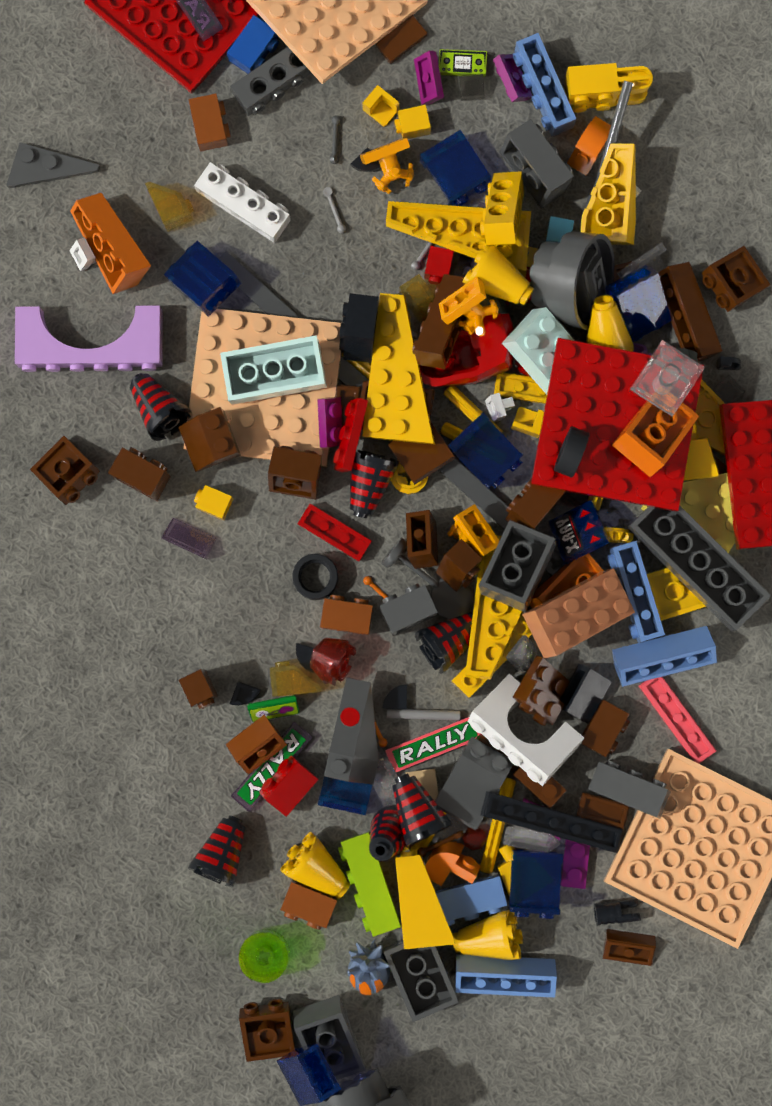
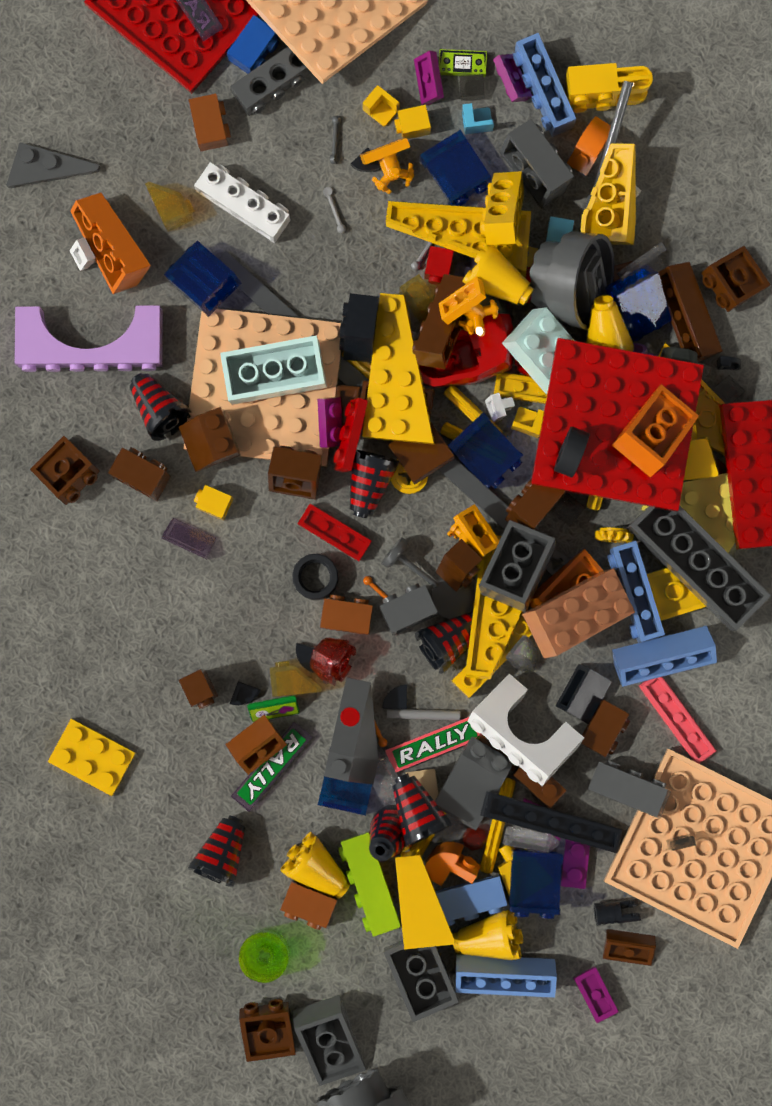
red brick [259,755,319,817] -> none
clear blue brick [277,1043,341,1106] -> none
sand blue hair [347,939,390,995] -> none
reddish brown tile [376,15,427,64] -> none
reddish brown brick [406,510,438,569] -> none
reddish brown hinge [417,830,464,857] -> none
reddish brown plate [513,655,570,726] -> none
clear blue tile [548,500,610,564] -> none
reddish brown tile [576,792,630,829] -> none
clear slope [630,340,704,416] -> none
none -> yellow plate [48,719,136,796]
none -> medium azure panel [462,103,494,135]
none -> magenta plate [573,966,619,1023]
none -> clear smoke tile [666,834,696,851]

